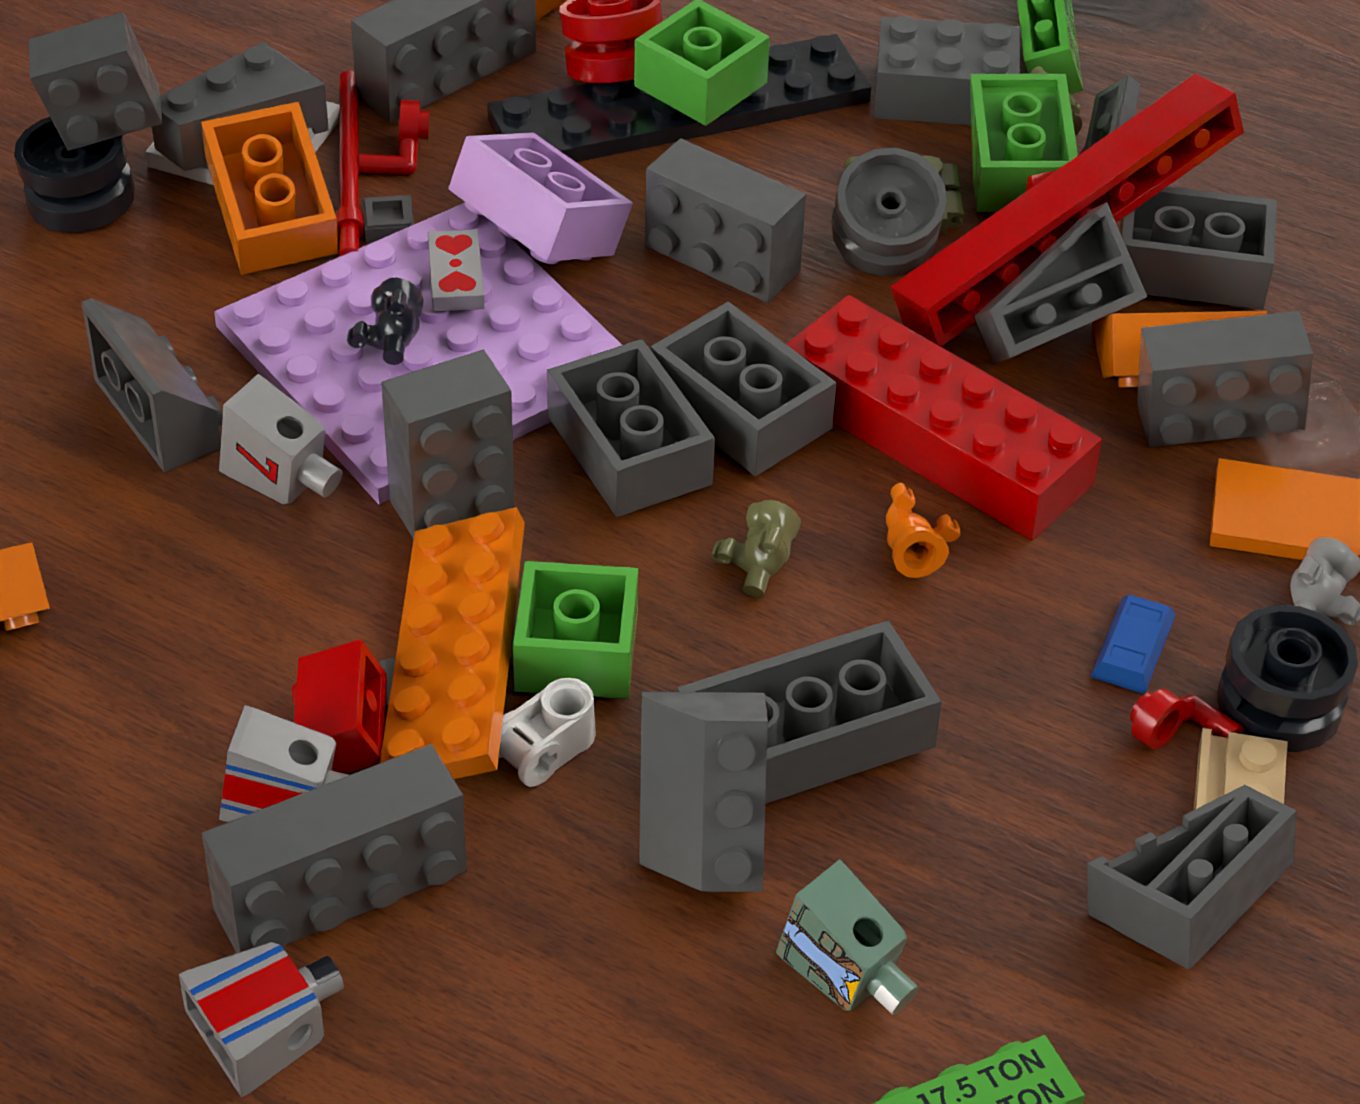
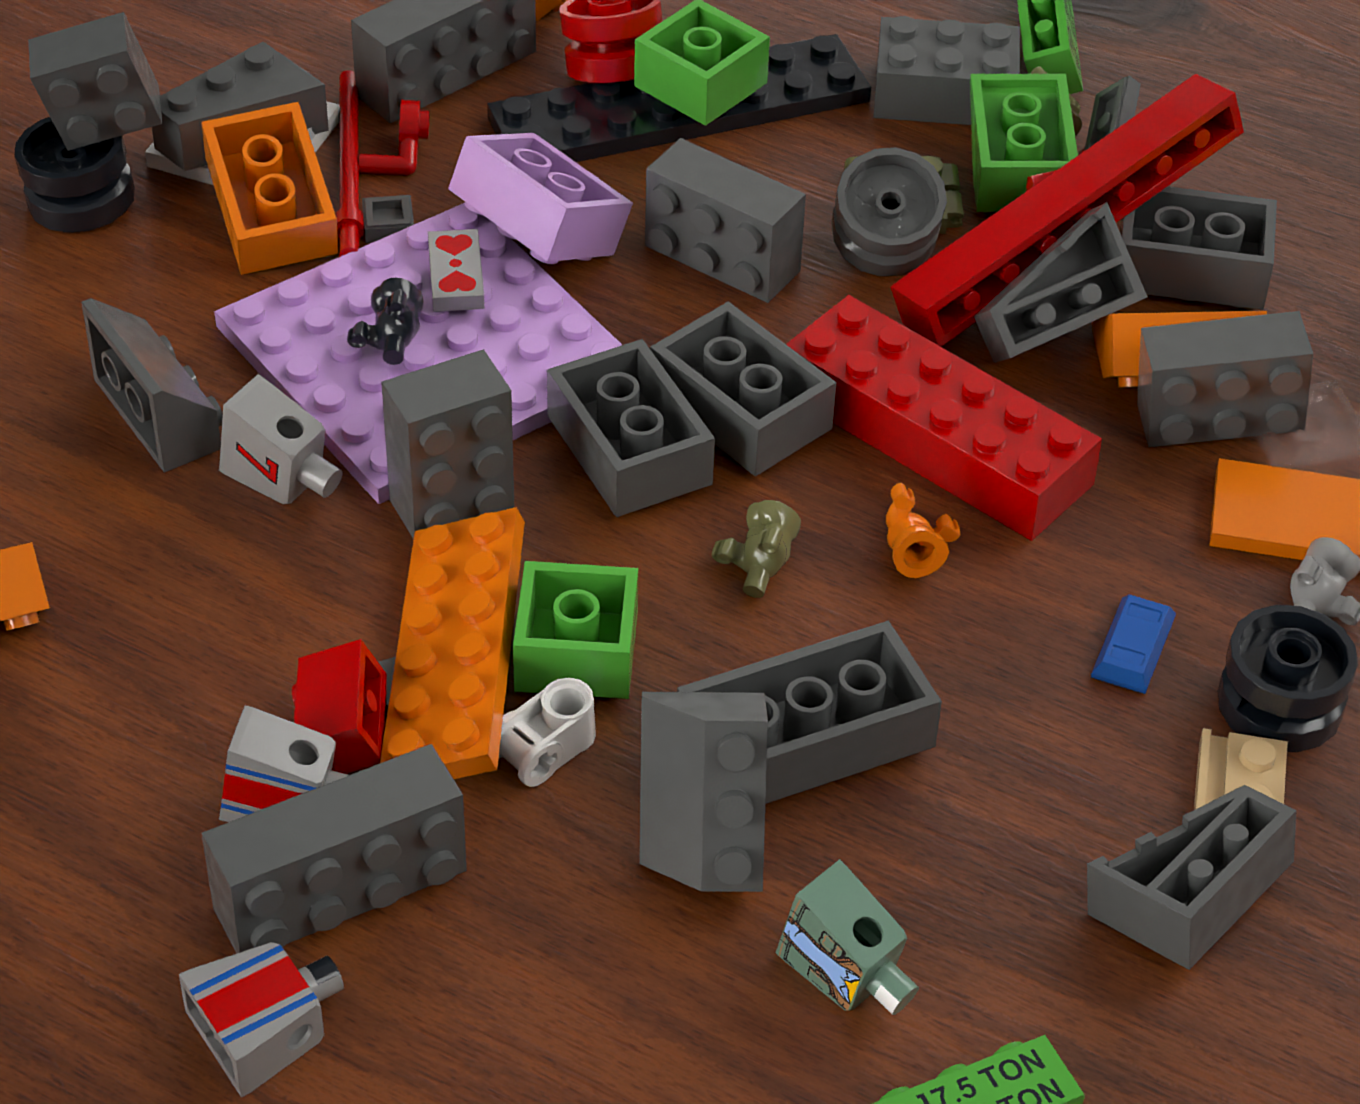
red plate [1130,688,1244,750] -> none

